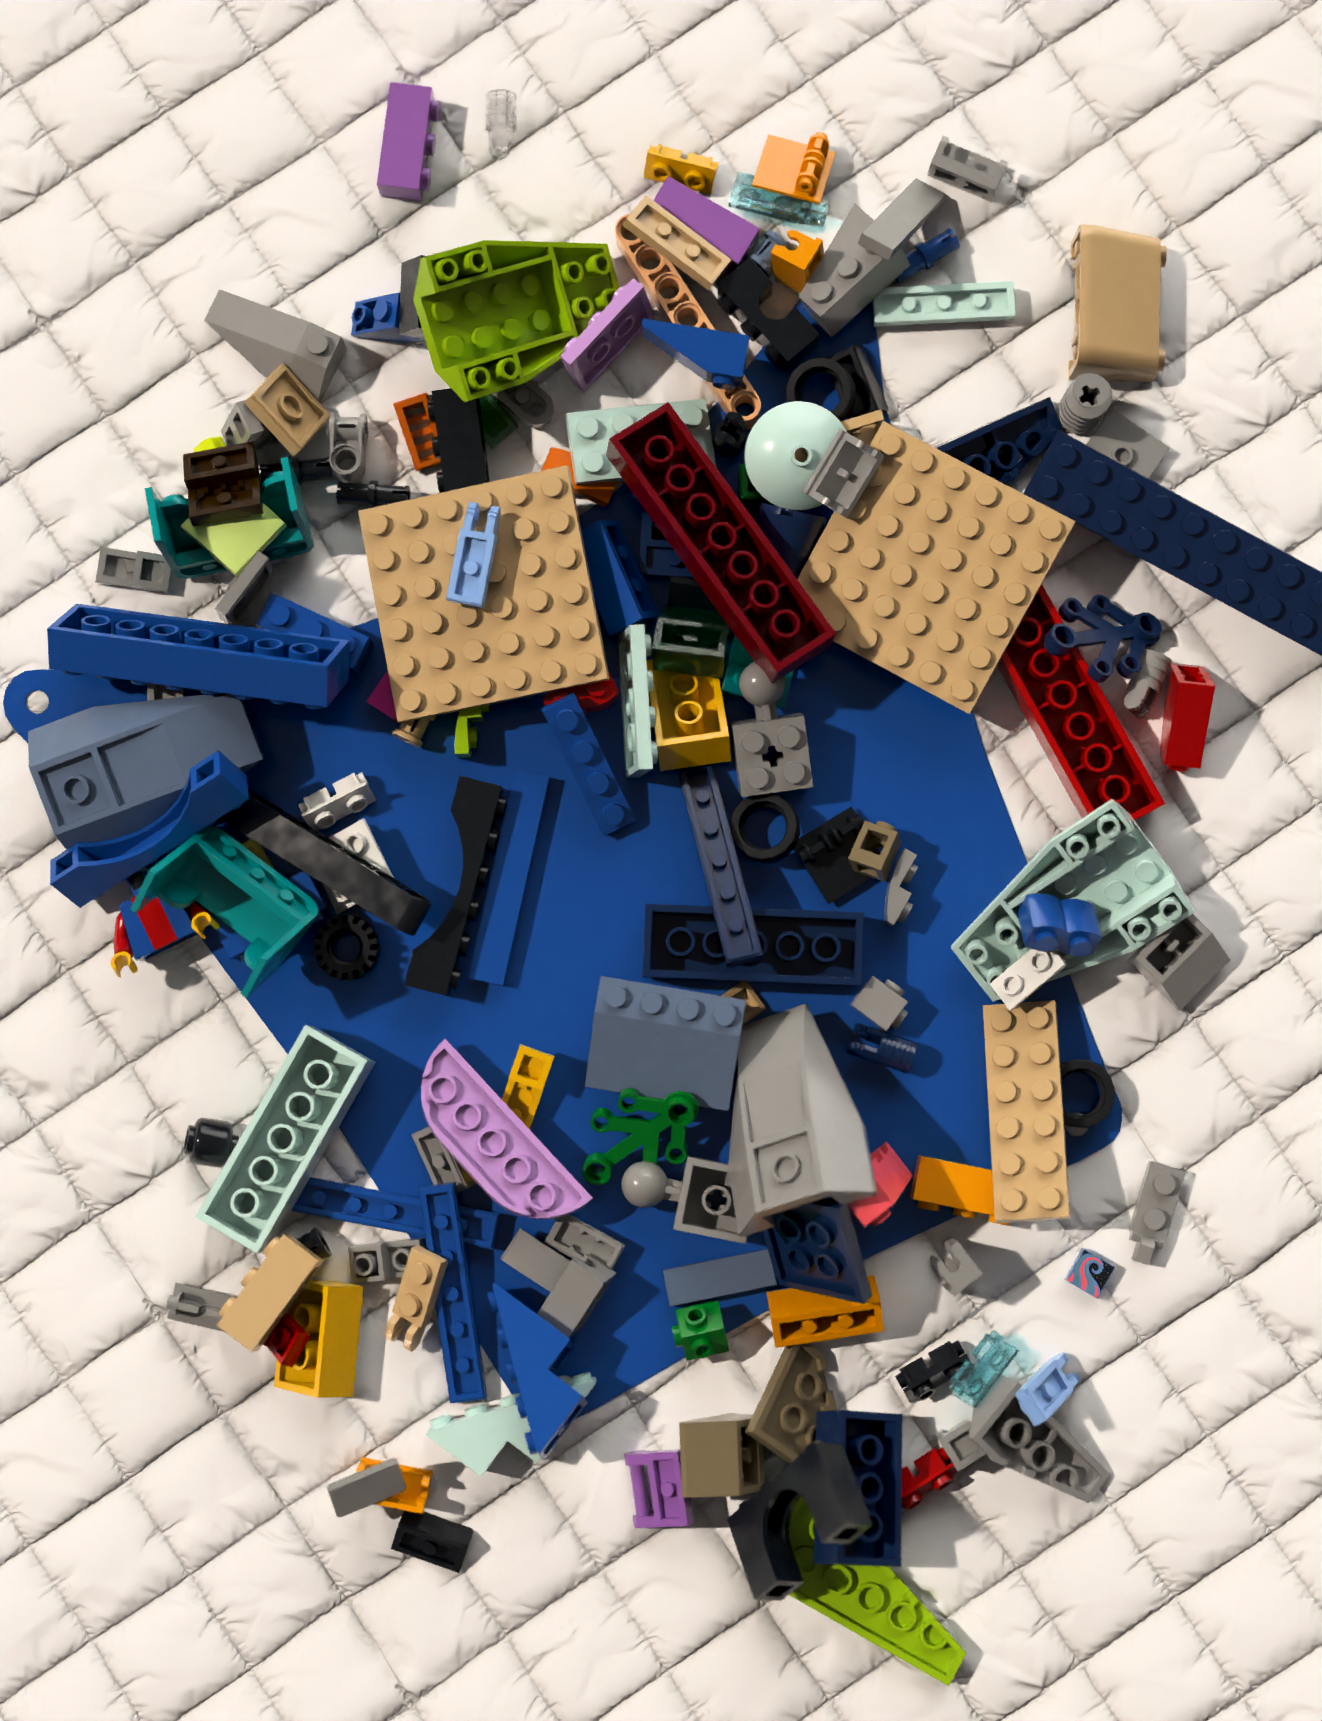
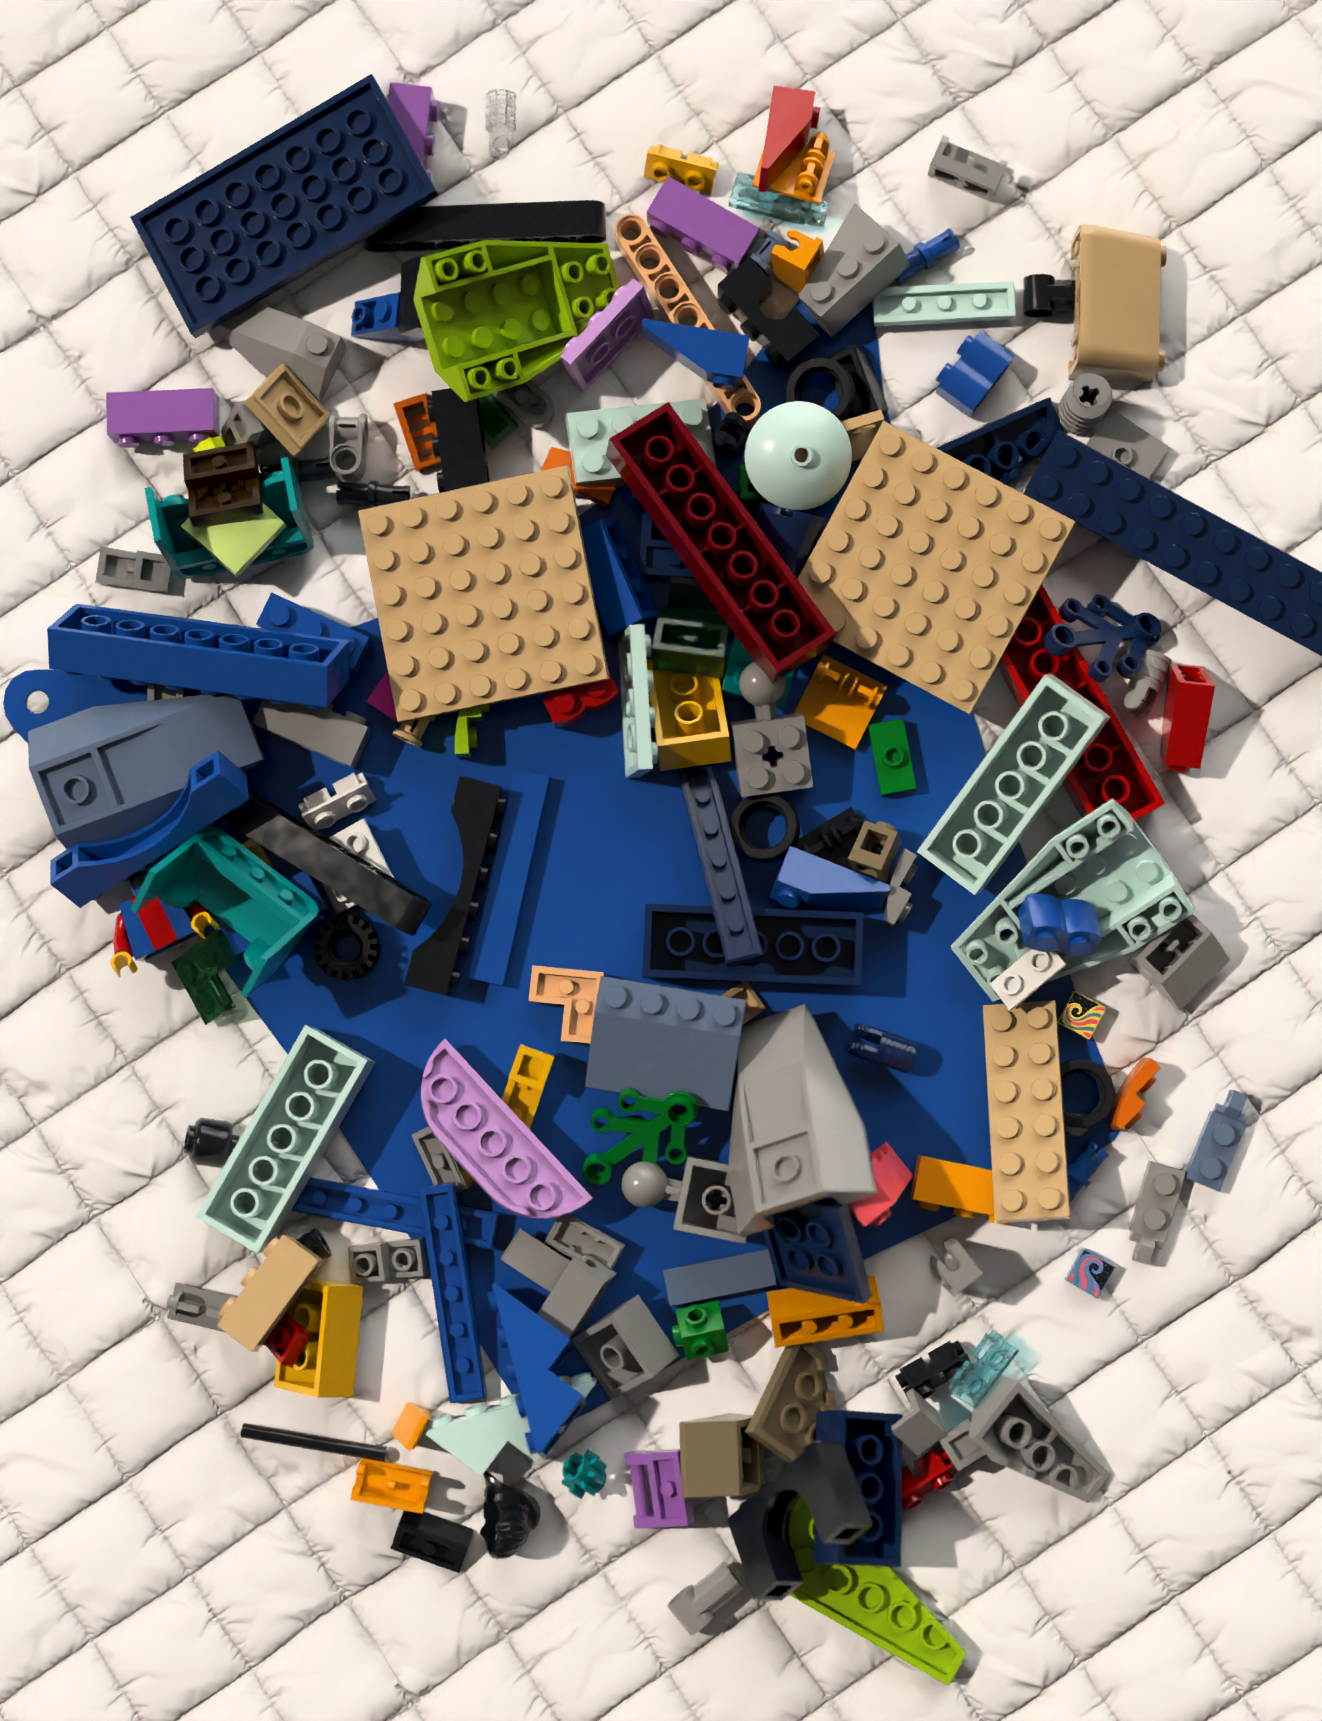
light grey plate [215,551,273,625] -> none
light grey slope [326,1457,406,1517] -> none
tan hinge [384,1245,448,1352] -> none
light blue hinge [446,502,501,608] -> none
blue plate [541,693,636,836] -> none
tan plate [623,195,731,291] -> none
light grey hinge [802,429,885,518] -> none
light grey brick [849,976,908,1031] -> none
light grey tile [858,178,946,260] -> none
light blue hinge [1015,1352,1081,1426] -> none
none -> medium lavender brick [106,388,220,448]
none -> dark blue plate [130,74,439,338]
none -> clear green plate [171,929,239,1025]
none -> black bar [241,1423,387,1462]
none -> light grey brick [252,699,372,770]
none -> black beam [364,200,606,253]
none -> light orange slope [392,1402,432,1451]
none -> black hair [480,1471,540,1559]
none -> light nougat plate [529,965,604,1044]
none -> teal gear [562,1449,607,1499]
none -> light grey slope [571,1295,679,1400]
none -> light grey piece [667,1562,744,1635]
none -> slope [758,86,820,192]
none -> slope [769,846,891,911]
none -> light orange hinge [794,655,887,750]
none -> green plate [867,719,917,796]
none -> light grey panel [891,1388,946,1456]
none -> light aqua brick [917,674,1110,895]
none -> blue brick [935,331,1014,418]
none -> black piece [1023,274,1075,318]
none -> tile [1057,991,1106,1040]
none -> blue pin [1067,1141,1109,1203]
none -> orange slope [1108,1058,1160,1130]
none -> sand blue hinge [1184,1090,1248,1192]

